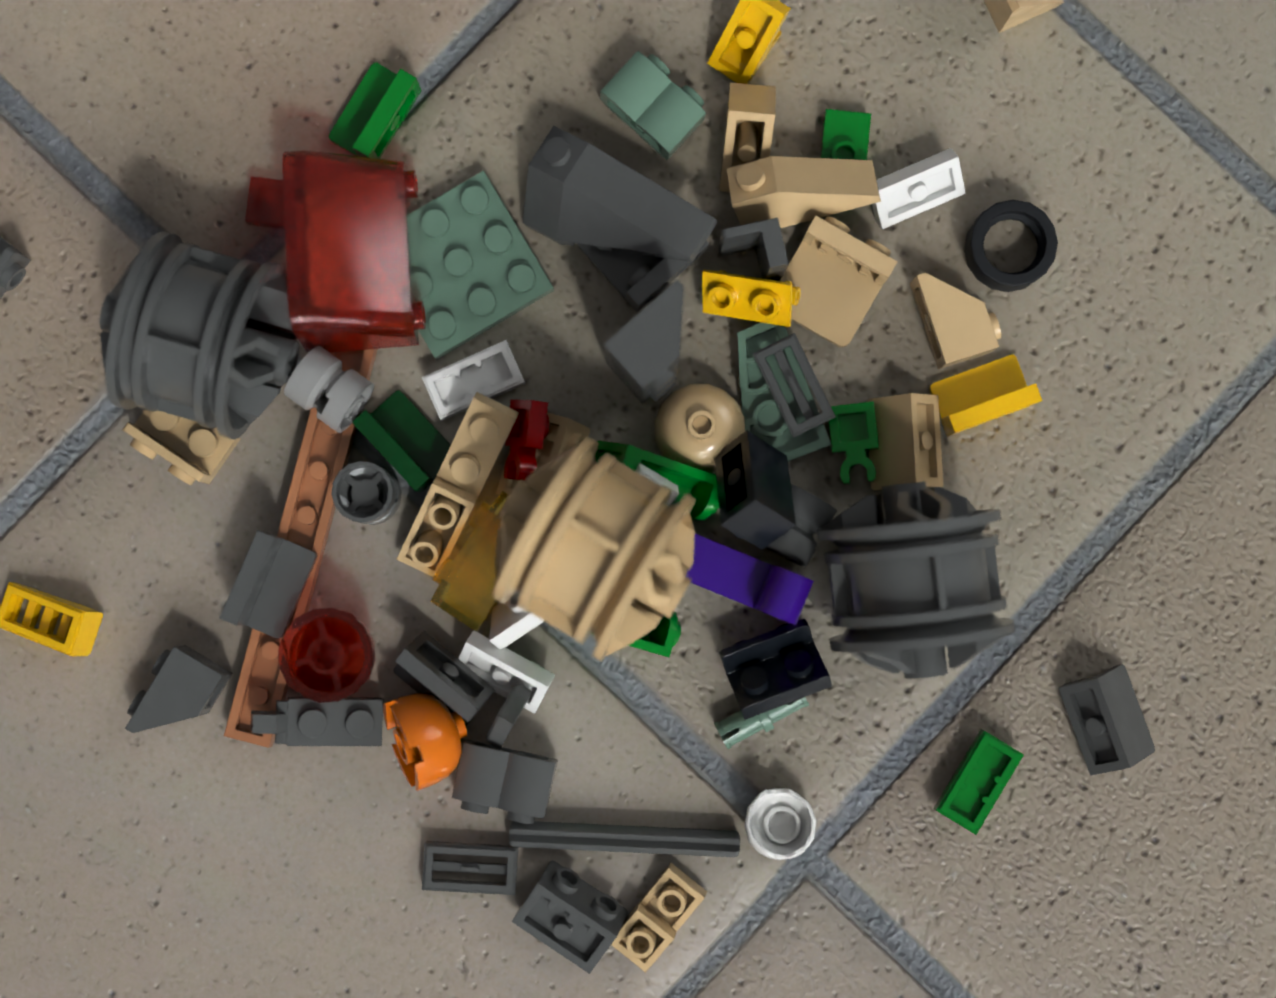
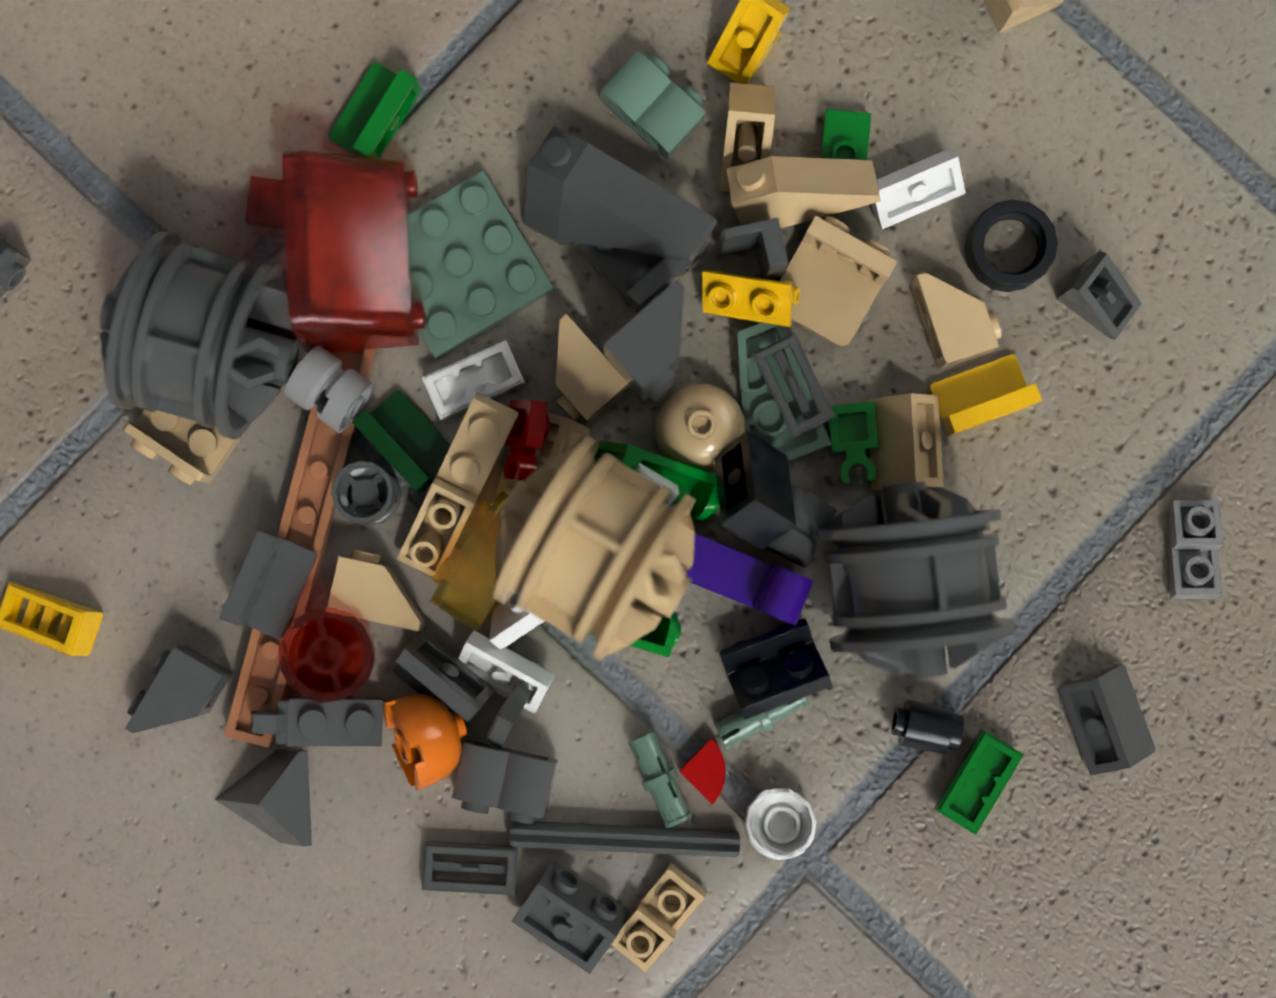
none -> dark grey slope [215,749,312,847]
none -> tan slope [326,549,426,631]
none -> tan slope [555,314,629,424]
none -> sand green pin [628,730,692,828]
none -> red tile [679,738,726,805]
none -> black brick [891,700,964,754]
none -> dark grey slope [1056,251,1142,340]
none -> light grey slope [1168,500,1224,599]

